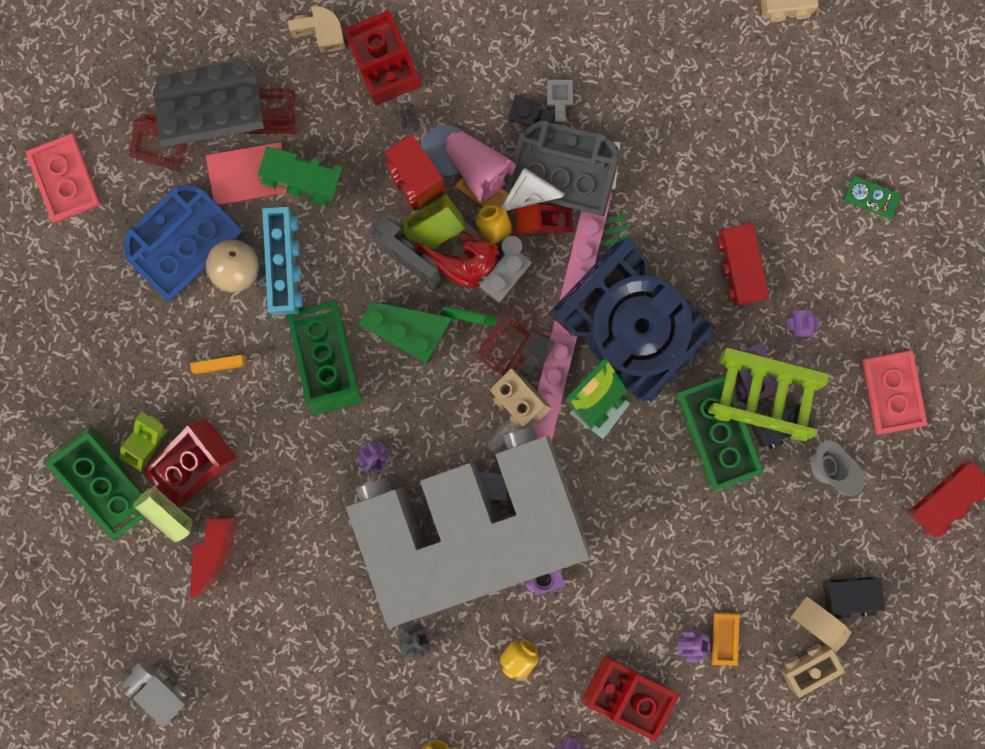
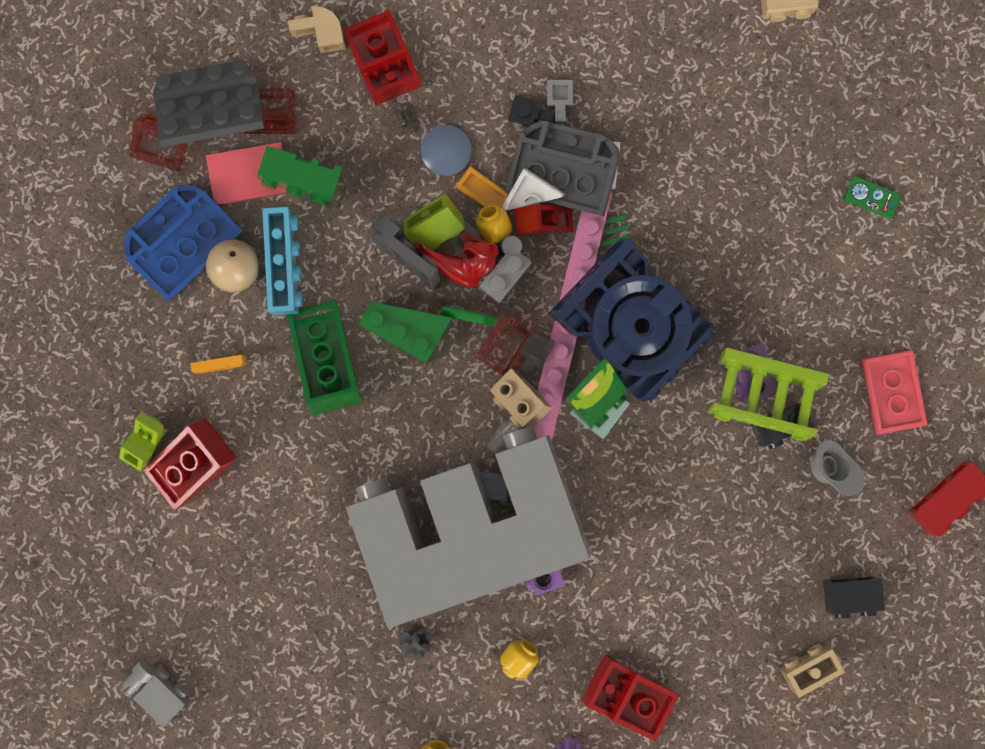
coral tile [25,133,101,223] -> none
green slope [45,424,145,540] -> none
yellowish green slope [133,486,193,542] -> none
red slope [189,515,237,598] -> none
medium lavender gear [357,441,391,473] -> none
red brick [384,134,446,211] -> none
bright pink cone [445,131,516,202] -> none
green brick [674,375,764,491] -> none
medium lavender gear [677,630,710,662] -> none
light orange tile [712,612,740,666] -> none
red brick [716,223,769,307] -> none
medium lavender gear [787,310,820,338] -> none
tan brick [791,597,852,653] -> none

